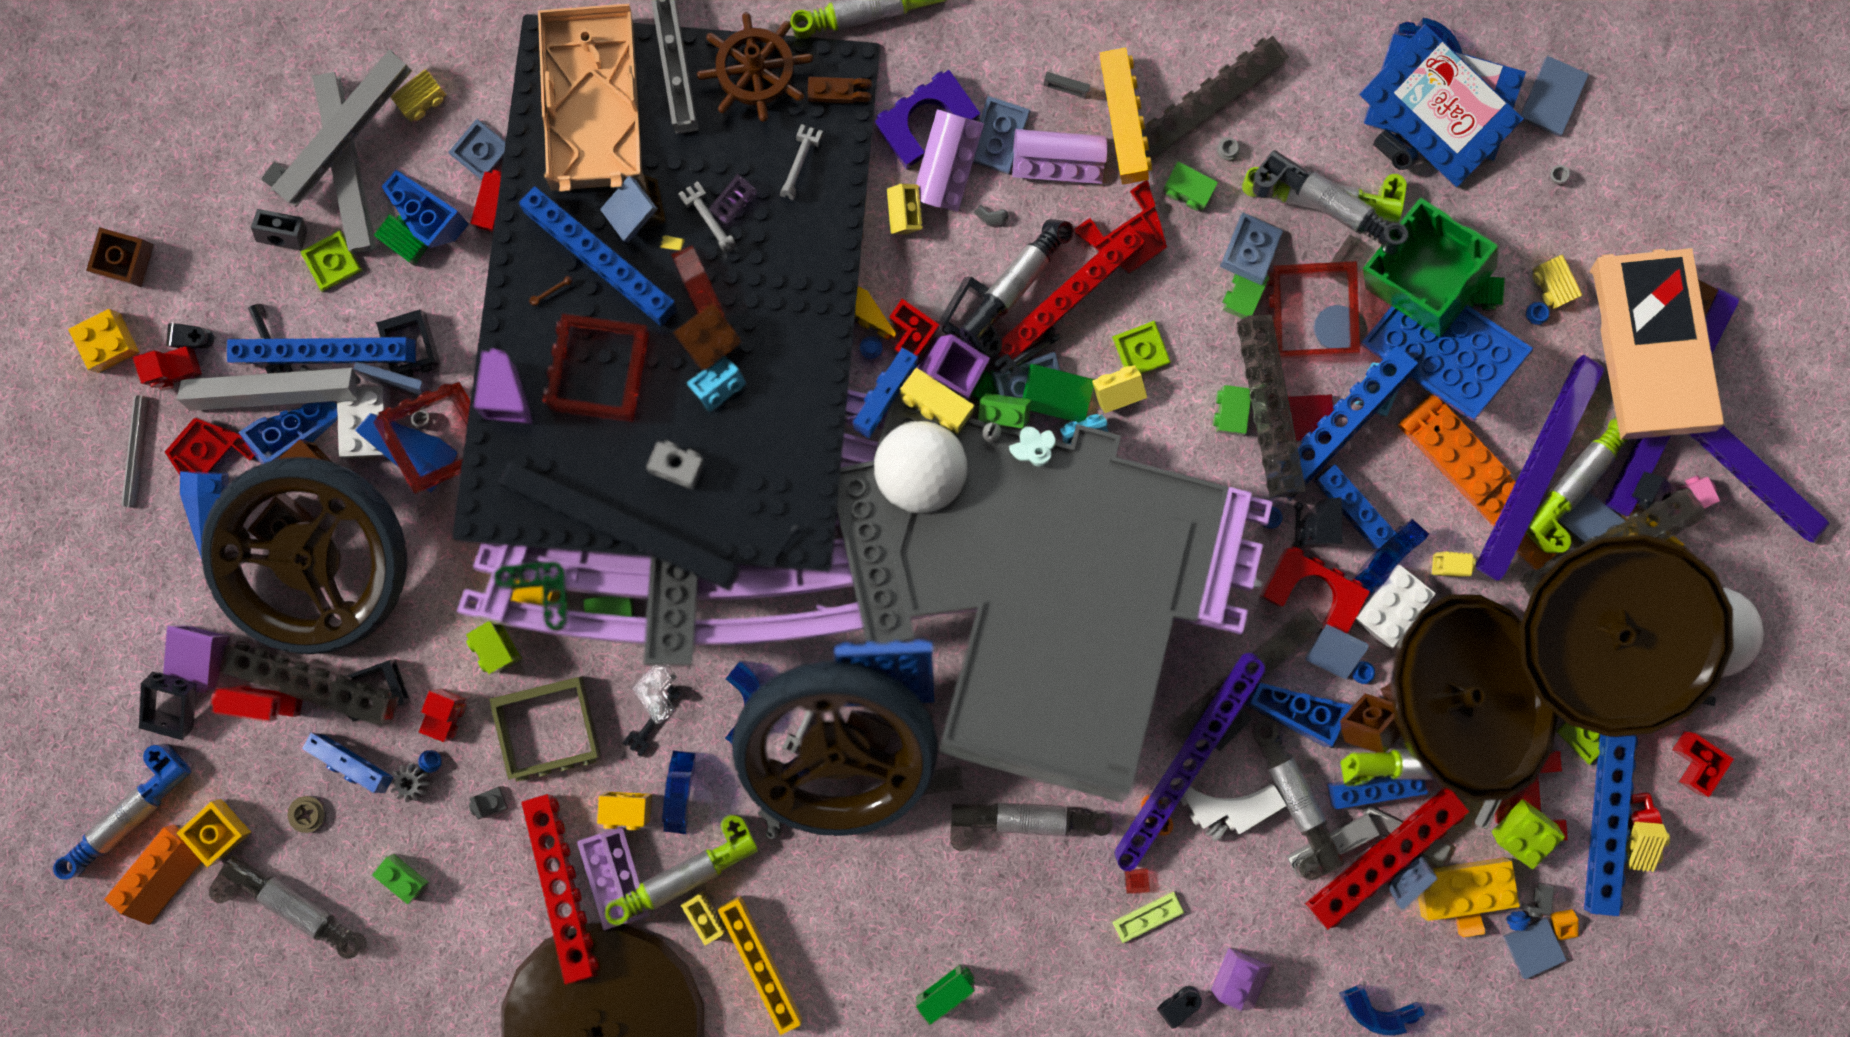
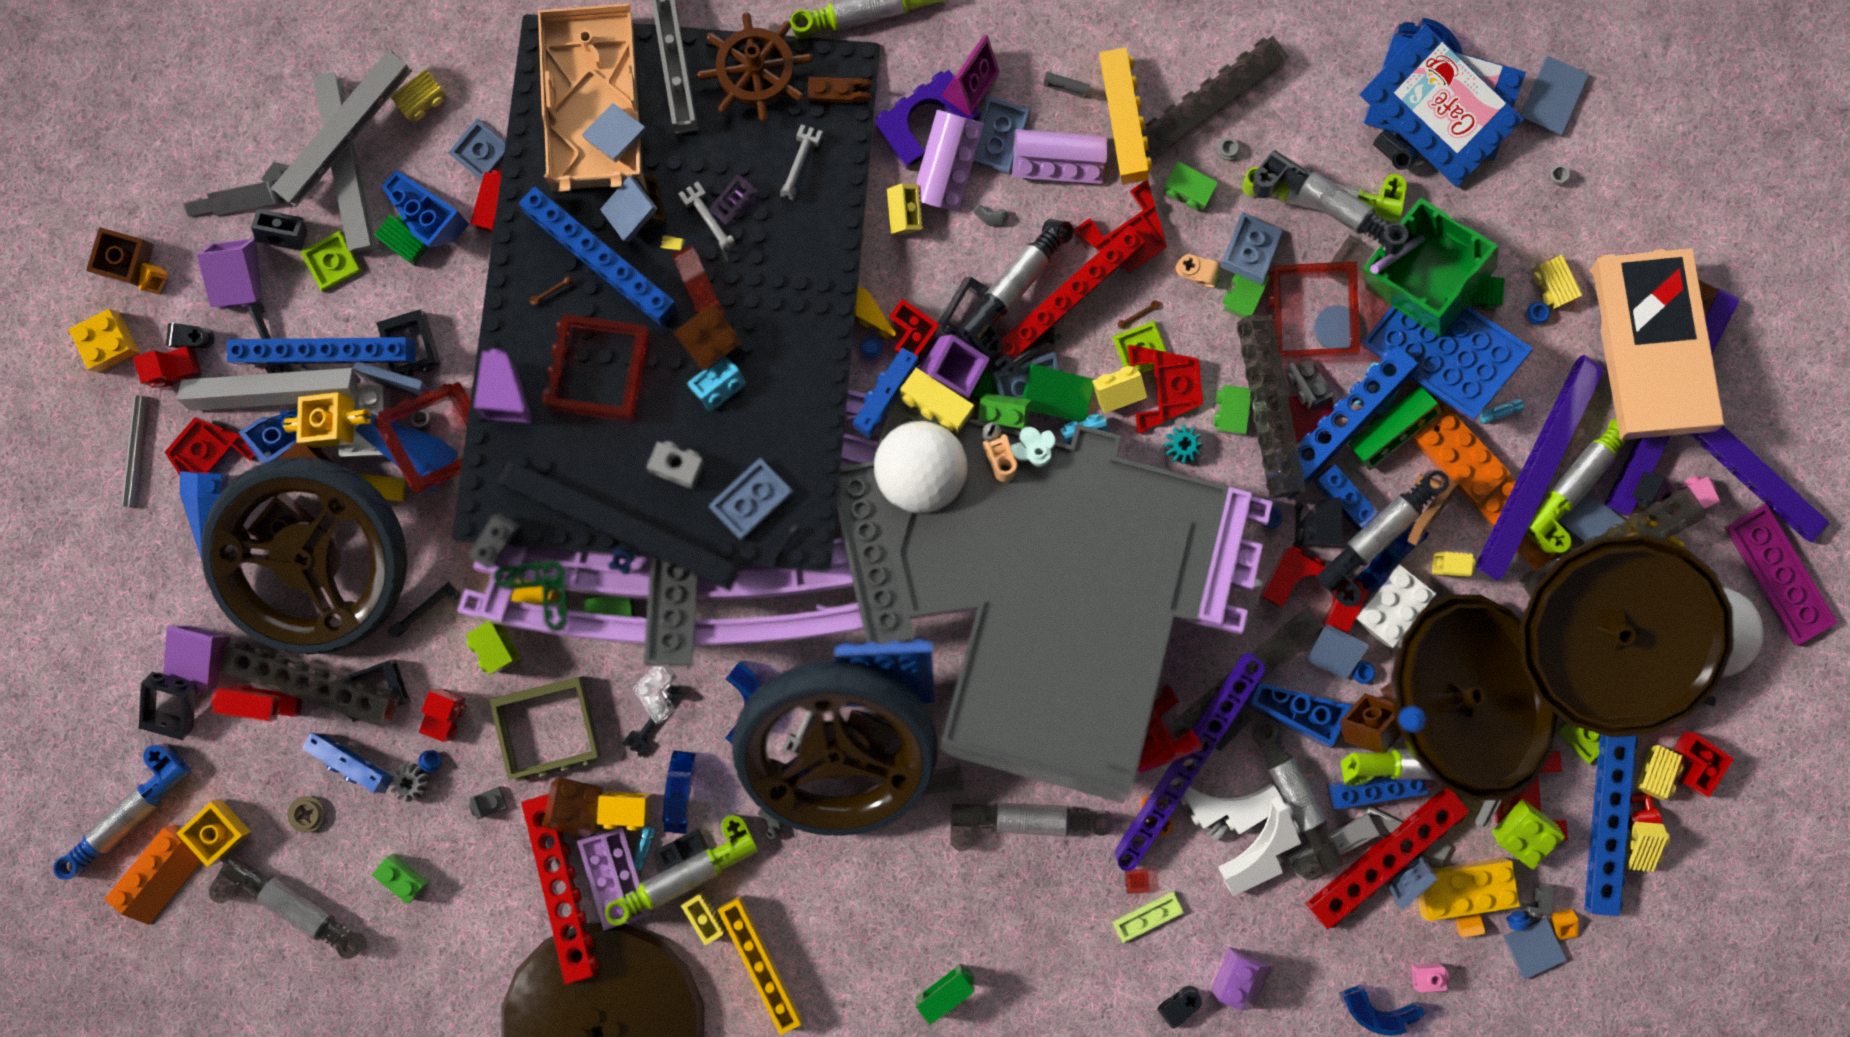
none -> light orange slope [138,263,169,294]
none -> flat silver piece [183,180,281,216]
none -> medium lavender slope [197,238,262,309]
none -> yellow brick [284,393,371,448]
none -> yellow slope [358,473,407,502]
none -> black hinge [387,581,460,637]
none -> dark grey brick [468,514,520,569]
none -> reddish brown brick [542,777,603,837]
none -> sand blue tile [581,103,647,163]
none -> dark blue plate [608,548,636,575]
none -> medium azure axle [632,825,656,870]
none -> black slope [654,828,709,871]
none -> sand blue tile [708,458,793,541]
none -> magenta slope [941,35,999,115]
none -> light nougat piece [982,434,1017,482]
none -> reddish brown hinge [1118,300,1160,329]
none -> red wing [1127,345,1203,434]
none -> red wing [1137,684,1203,774]
none -> teal gear [1164,425,1203,464]
none -> light nougat piece [1175,254,1221,287]
none -> white arch [1218,796,1301,896]
none -> dark grey bracket [1286,357,1334,410]
none -> piece [1315,470,1450,607]
none -> green brick [1348,386,1442,471]
none -> lavender bar [1370,234,1425,274]
none -> blue plate [1399,707,1424,731]
none -> medium nougat piece [1408,474,1458,545]
none -> bright pink brick [1412,963,1449,993]
none -> medium azure axle [1479,399,1525,424]
none -> light yellow brick [1635,745,1684,800]
none -> magenta plate [1724,504,1838,646]

